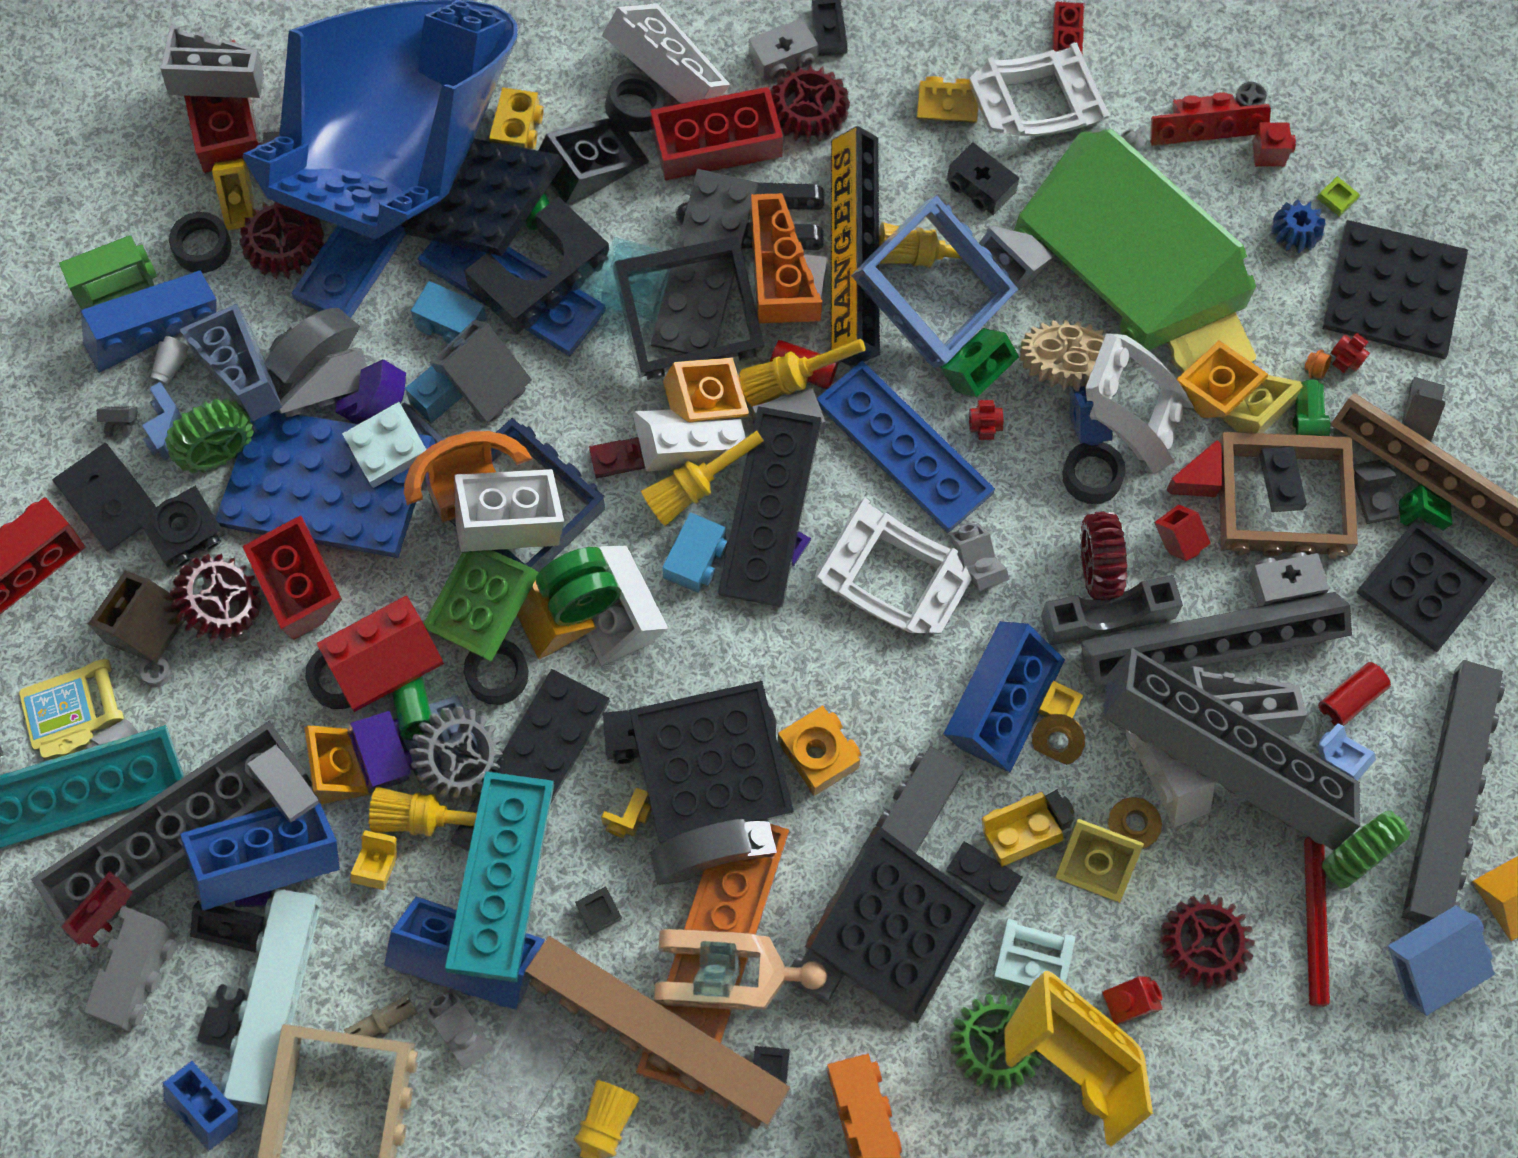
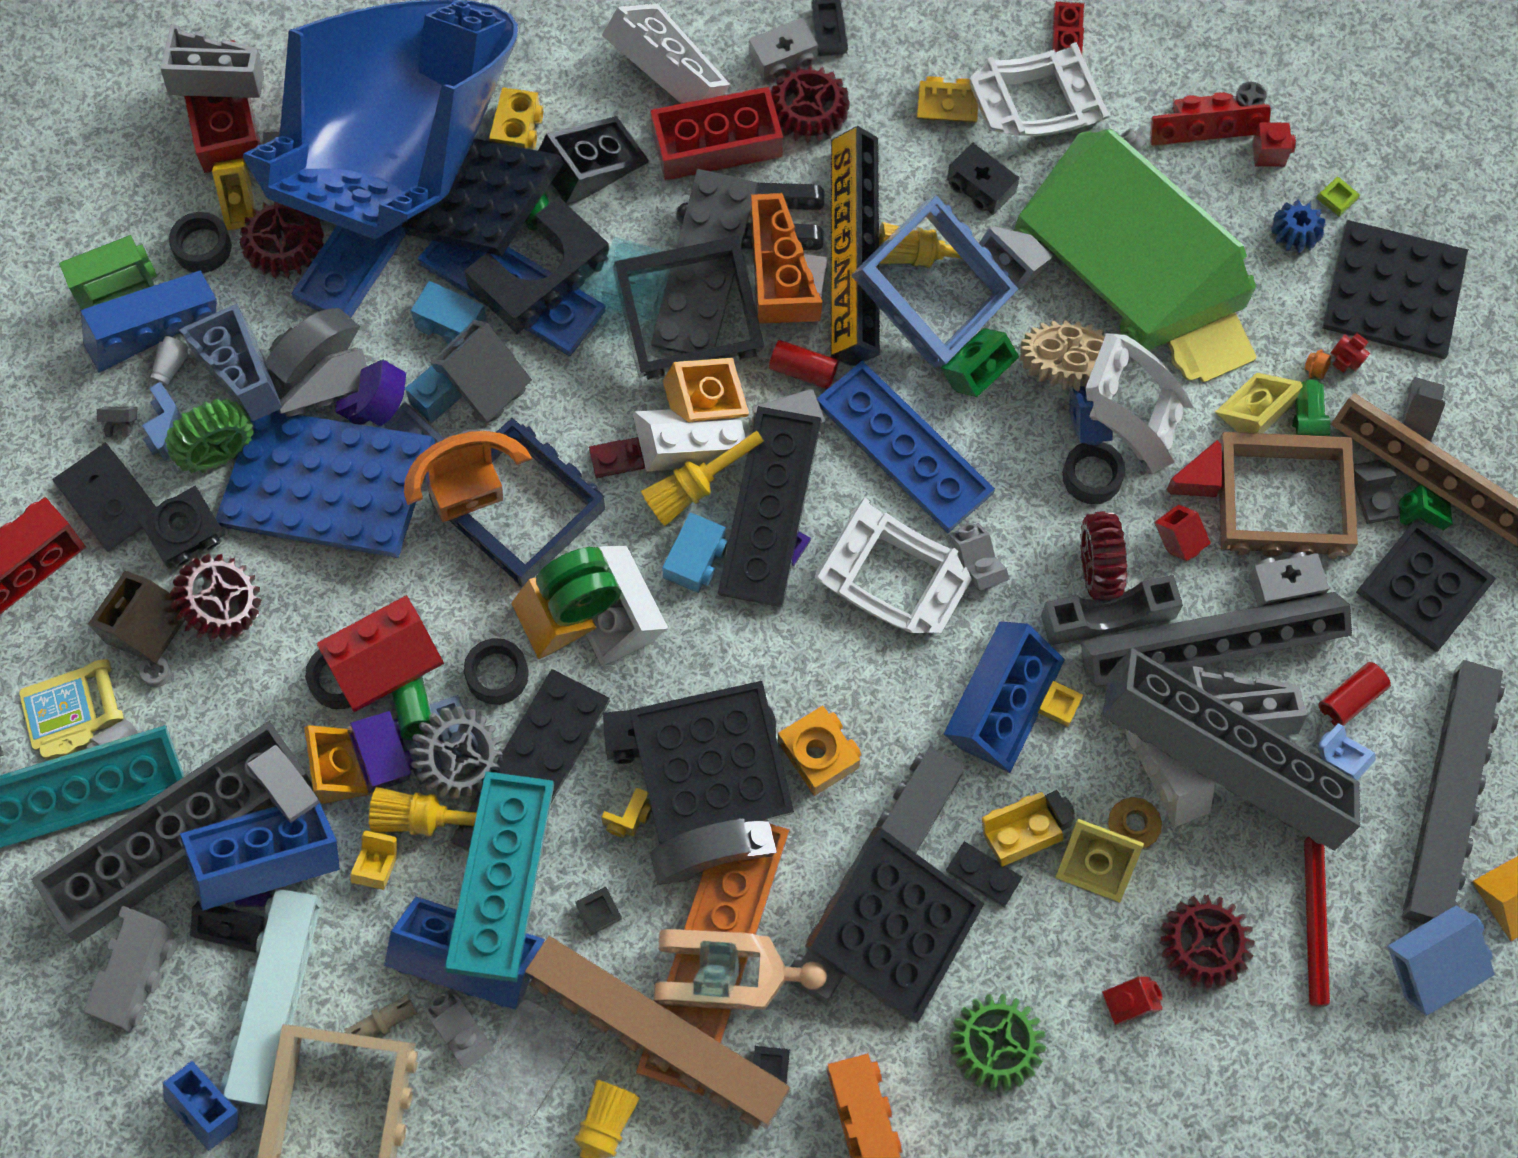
dark red plate [61,871,133,948] -> none
black plate [197,984,245,1050] -> none
red slope [242,515,342,640] -> none
light aqua plate [342,402,427,488] -> none
bright green plate [423,550,539,662] -> none
white slope [454,469,564,552] -> none
black tyre [605,73,665,132] -> none
yellow piece [738,339,865,407] -> none
red gear [969,400,1004,440] -> none
light aqua plate [993,919,1075,989] -> none
yellow windscreen [1004,971,1153,1147] -> none
pearl gold piece [1032,714,1085,765] -> none
light orange slope [1176,340,1268,418] -> none
black plate [1259,447,1307,512] -> none
bright green gear [1322,810,1410,889] -> none

